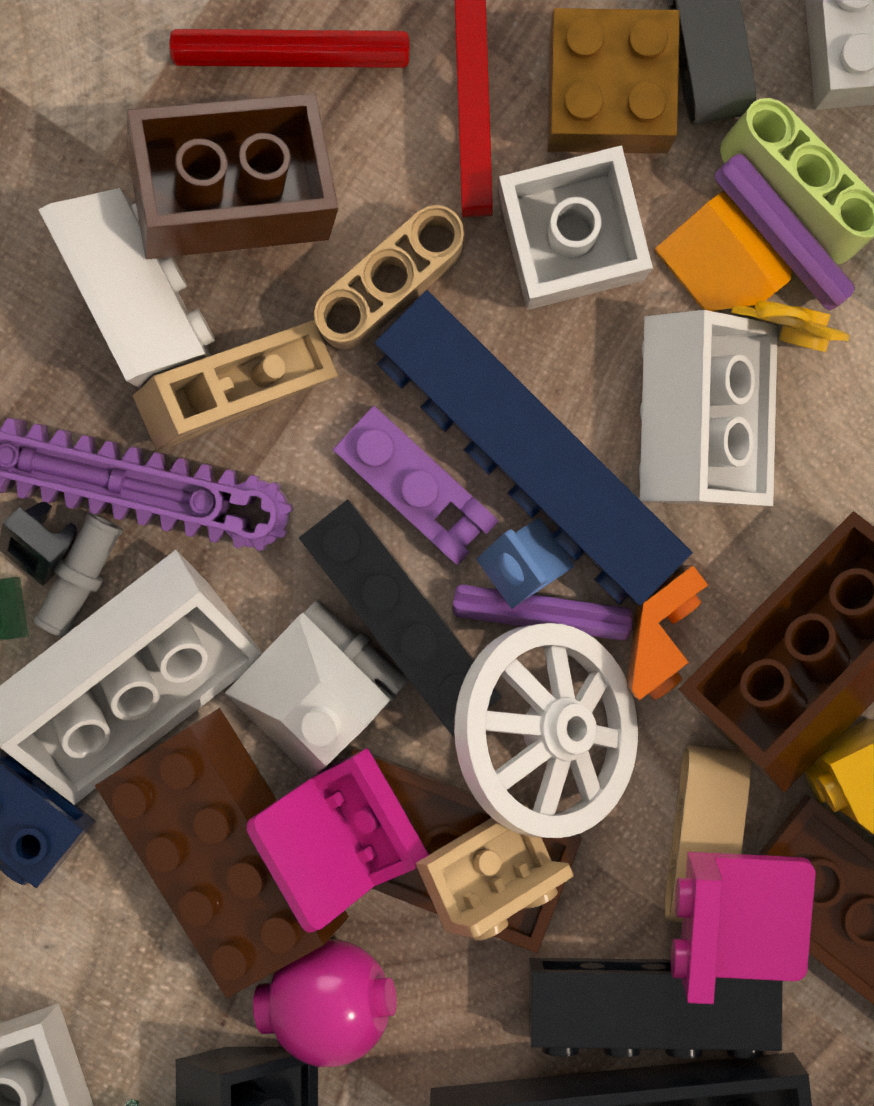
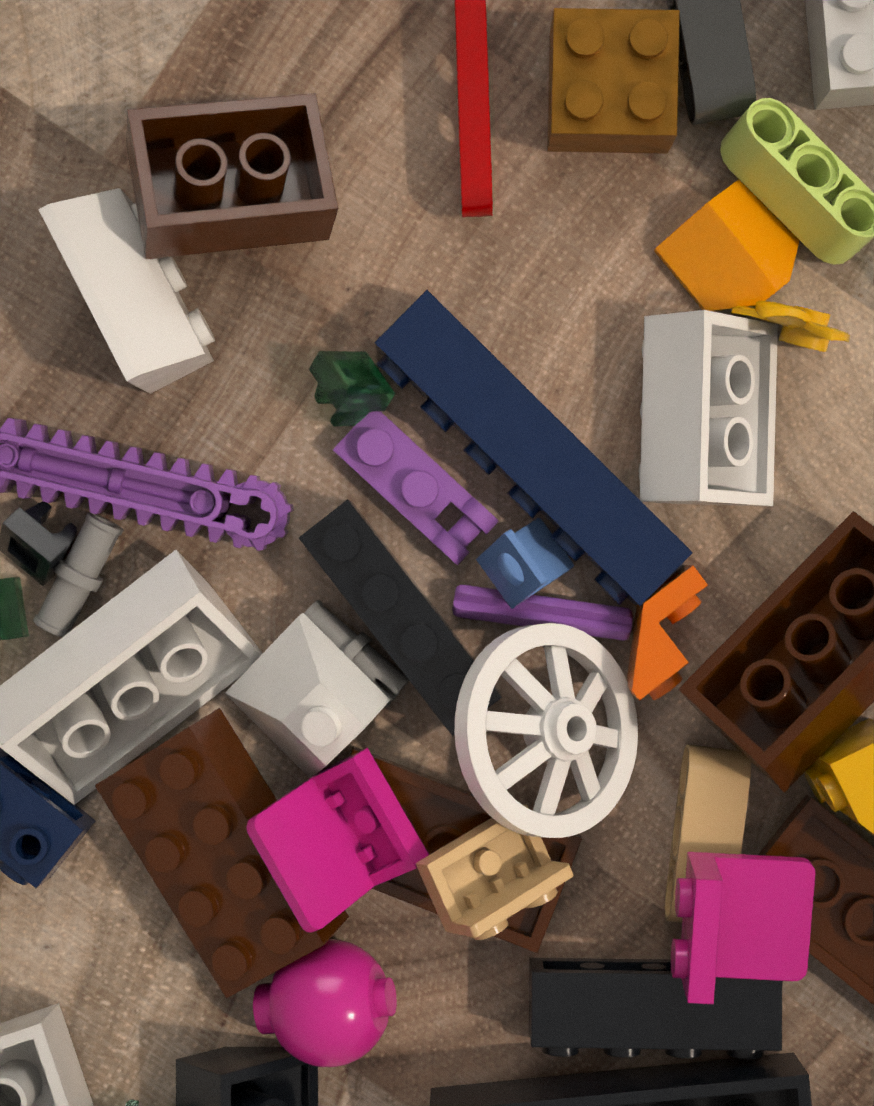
tan slope [132,320,338,452] -> none
red axle [169,29,410,68] -> none
tan beam [314,205,464,350] -> none
white brick [497,145,653,310] -> none
medium lavender axle [714,153,855,310] -> none
none -> clear green tile [309,351,396,427]

